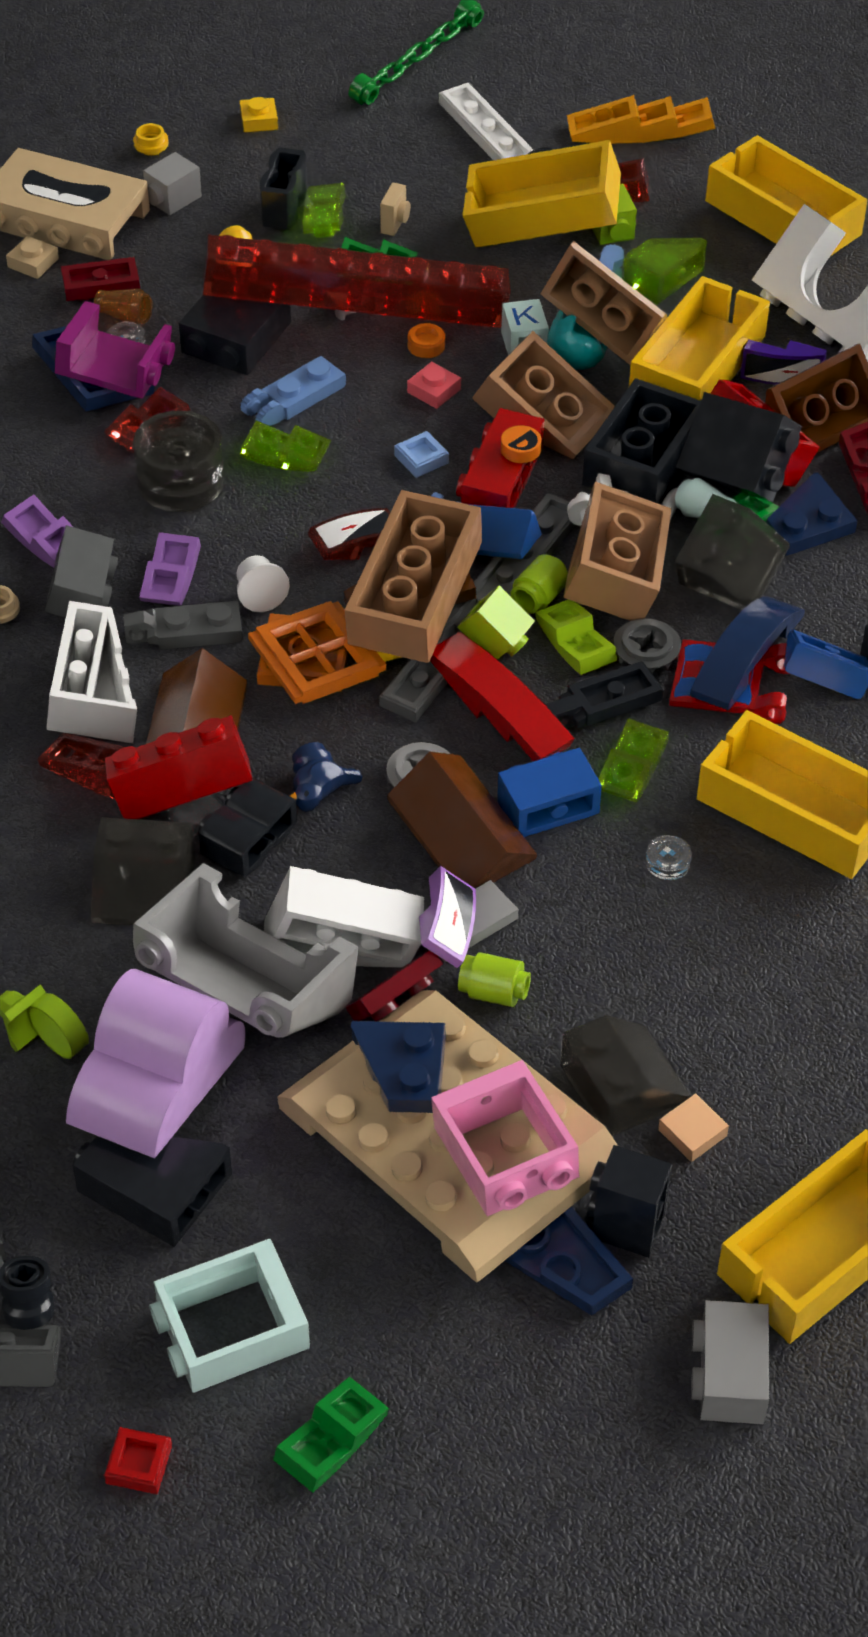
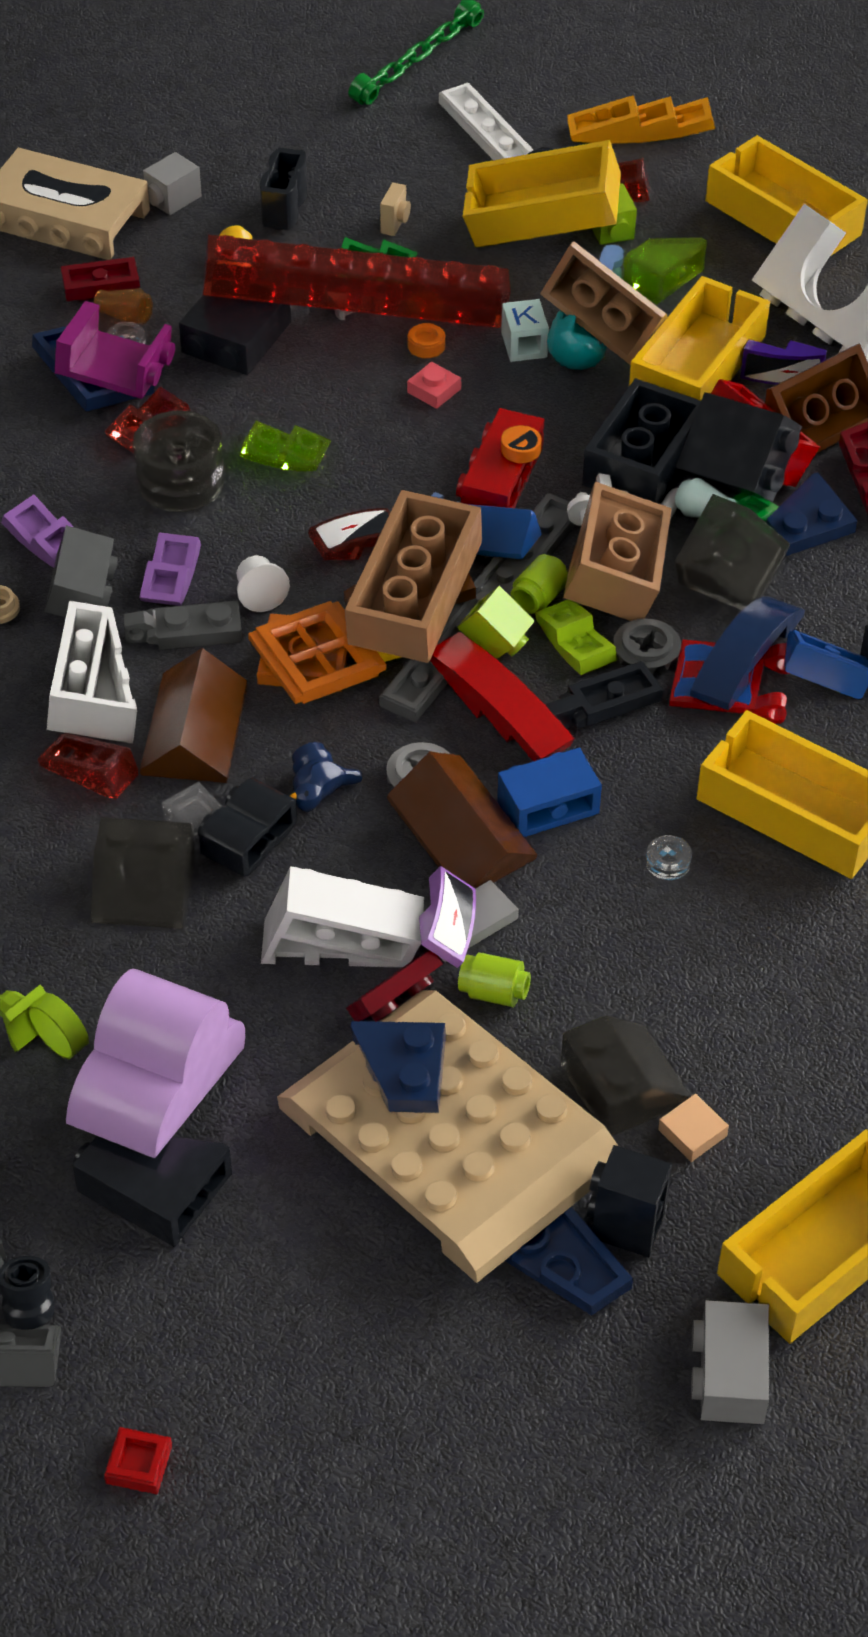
tan plate [6,236,59,279] -> none
red brick [105,715,253,823] -> none
yellow plate [133,123,169,156] -> none
light grey windscreen [133,863,359,1038] -> none
light aqua window [149,1239,310,1393] -> none
yellow plate [240,97,278,133] -> none
medium blue hinge [240,356,346,429] -> none
green slope [273,1376,389,1493] -> none
clear neon green slope [303,183,346,238] -> none
light blue tile [394,431,449,478] -> none
bright pink window [431,1060,579,1217] -> none
medium nougat slope [472,331,615,459] -> none
clear neon green slope [599,719,669,803] -> none

